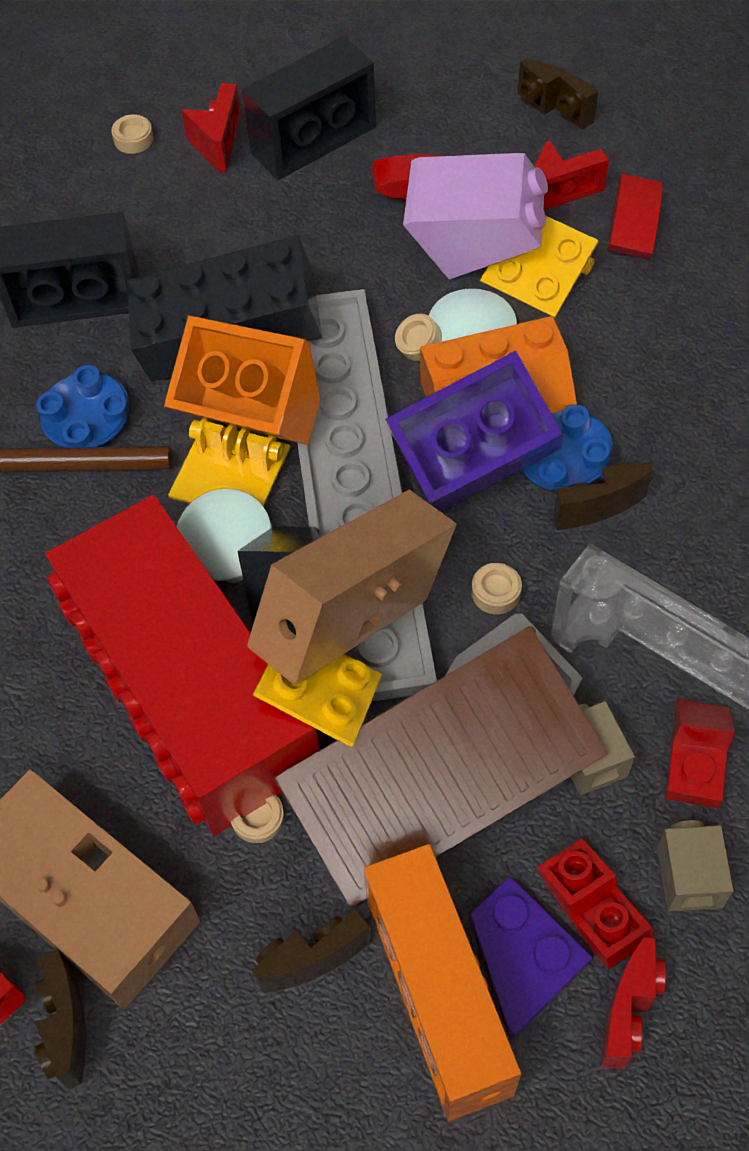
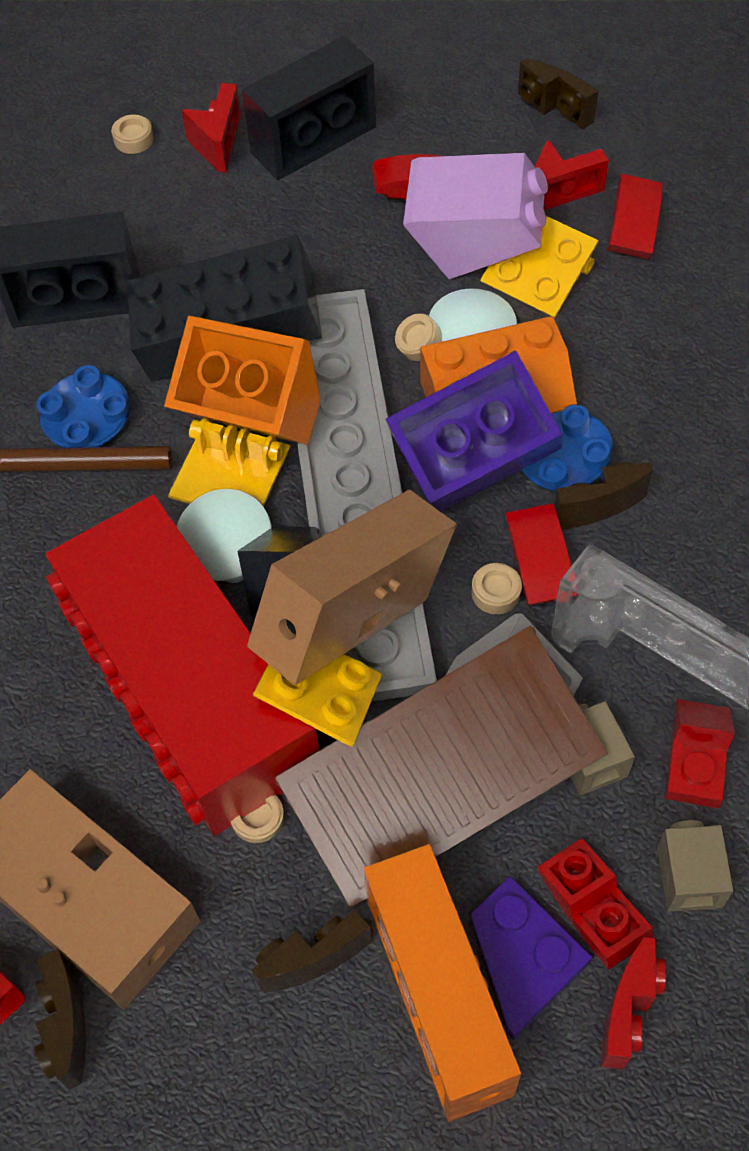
none -> red slope [505,503,578,607]

